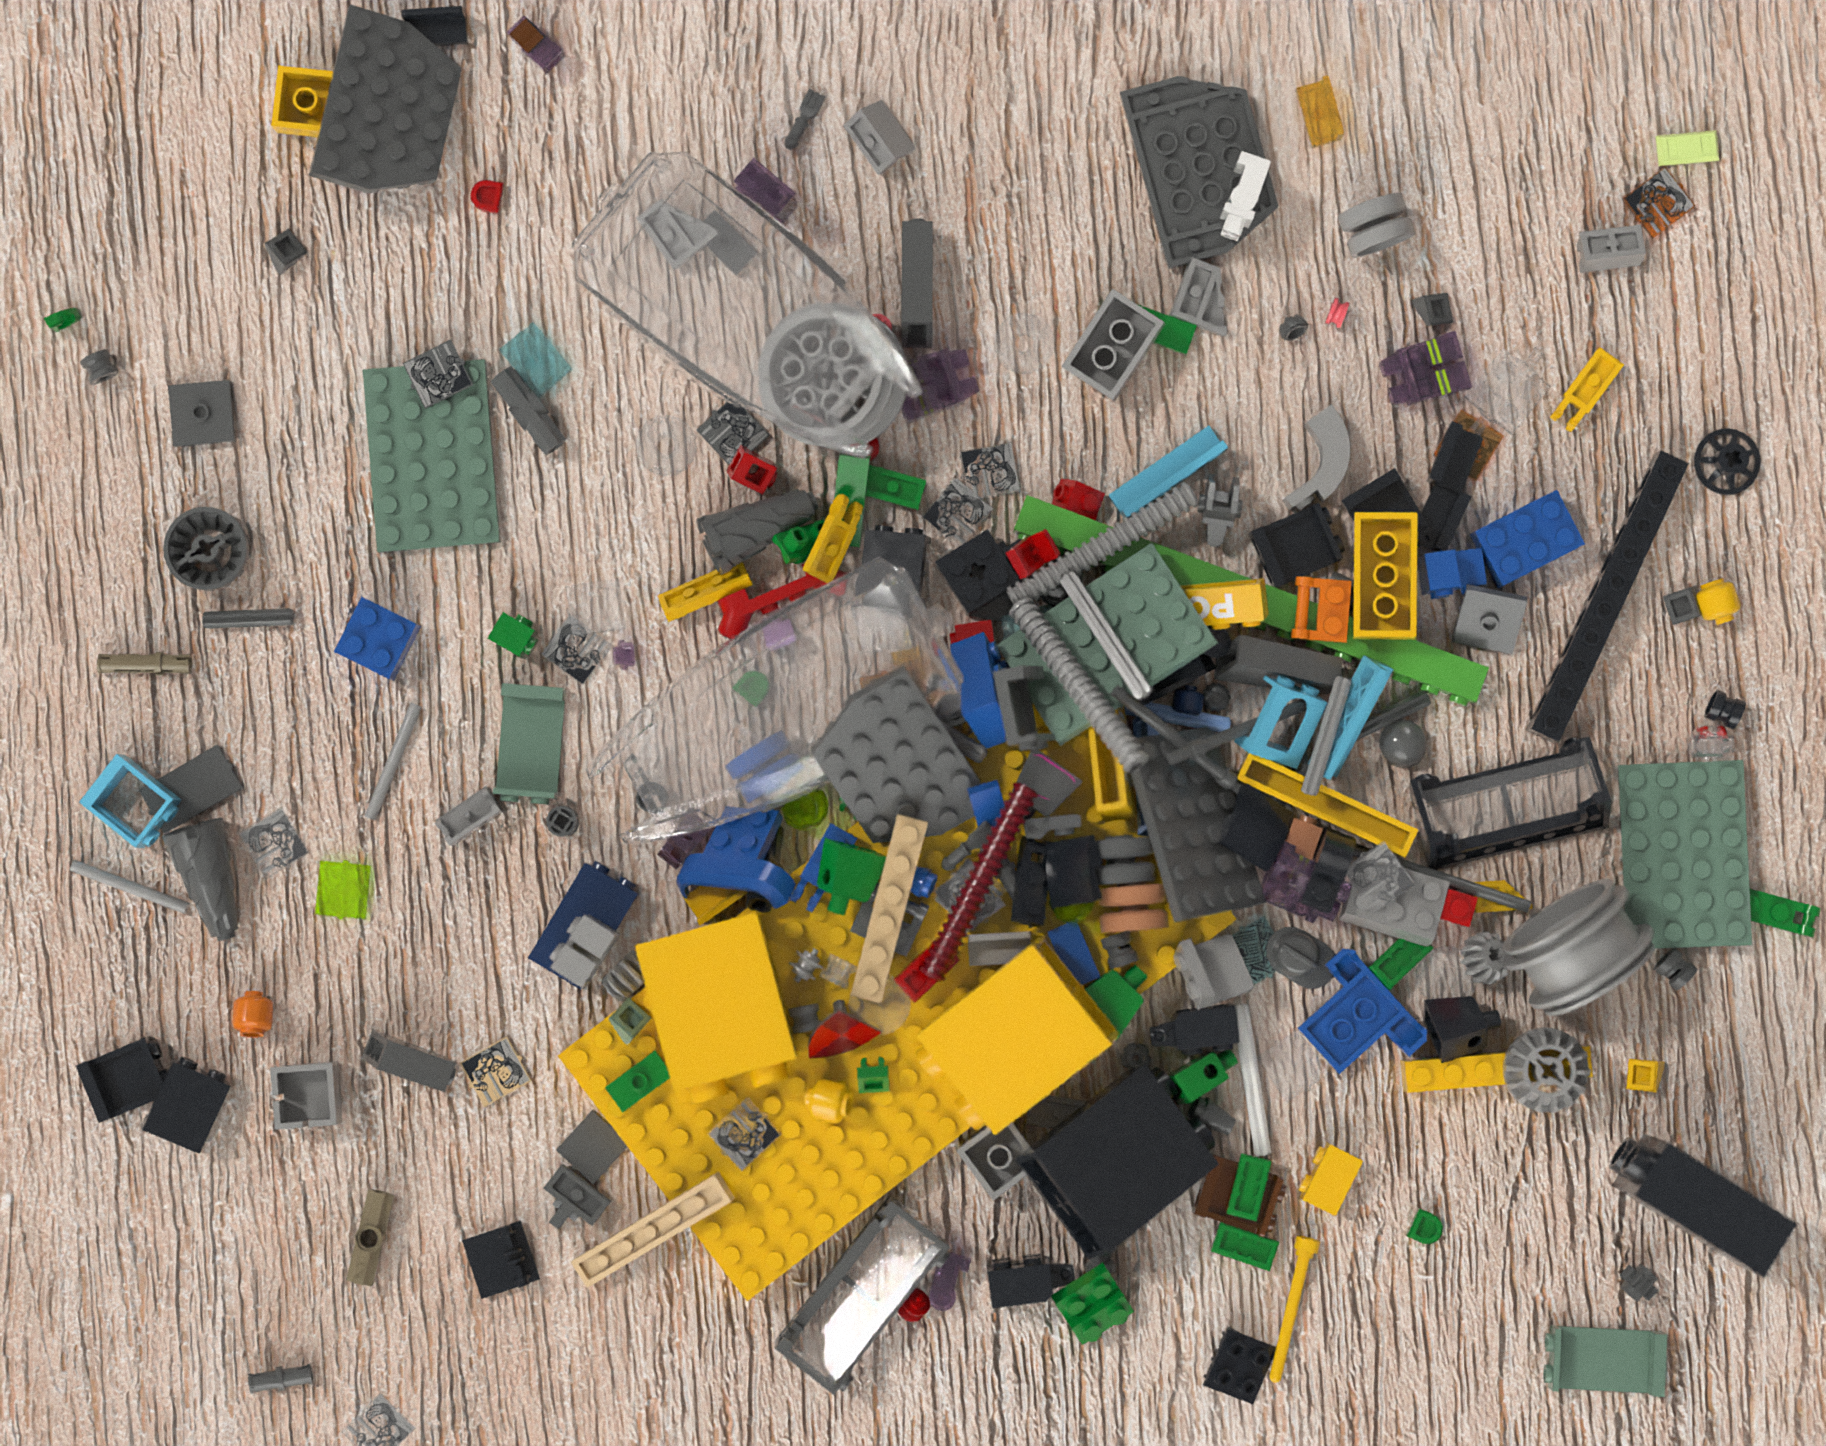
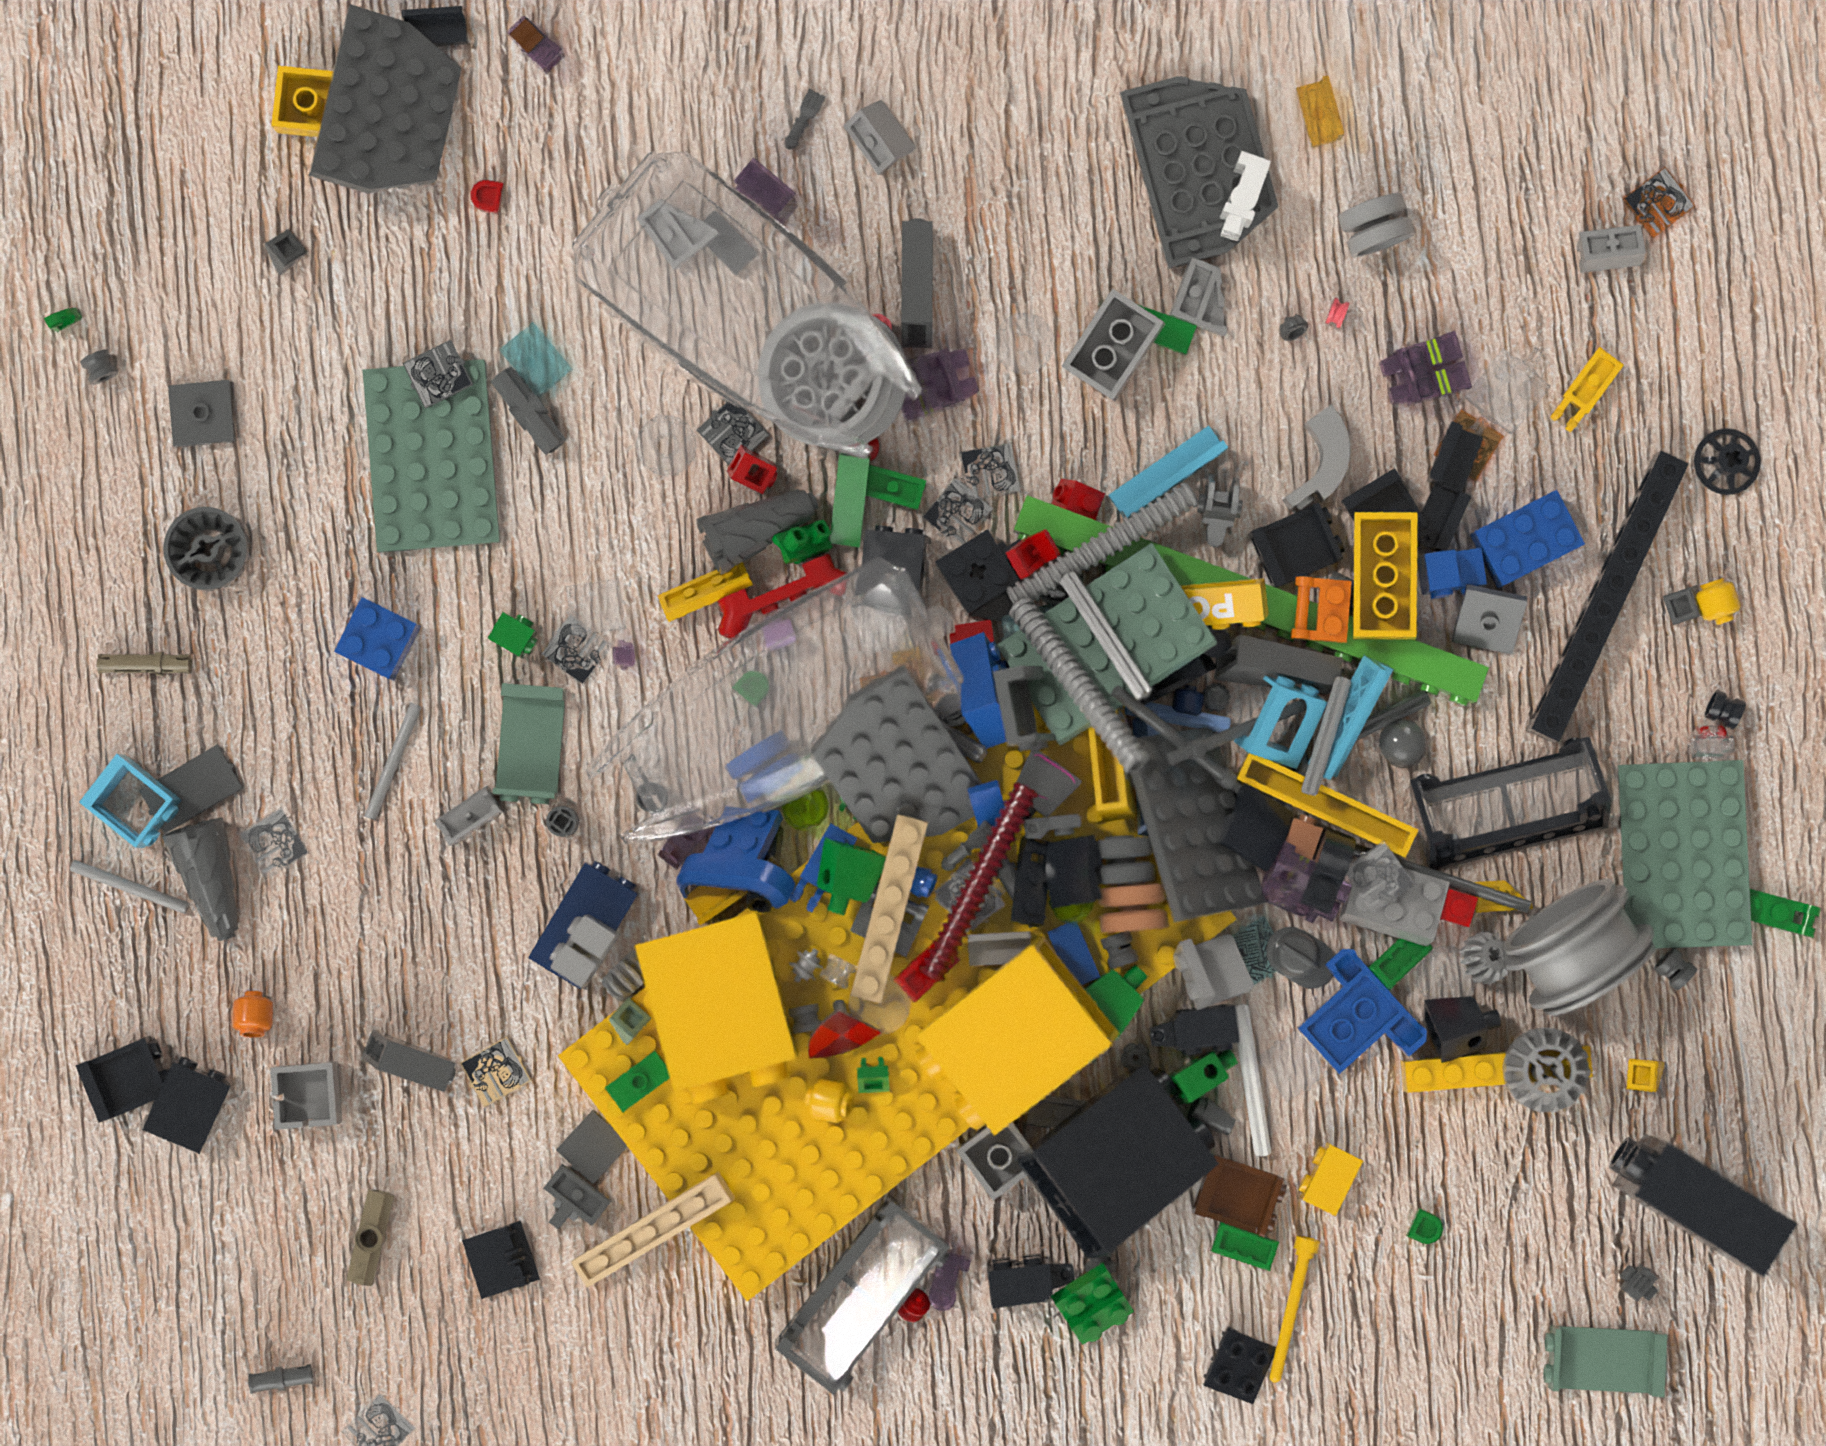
dark grey axle [202,608,294,629] -> none
clear neon green piece [315,860,371,920] -> none
piece [707,1096,782,1172] -> none
yellow hinge [802,494,863,584] -> none
green plate [1226,1153,1272,1221] -> none
dark grey slope [1412,293,1453,326] -> none
yellowish green tile [1655,130,1720,166] -> none

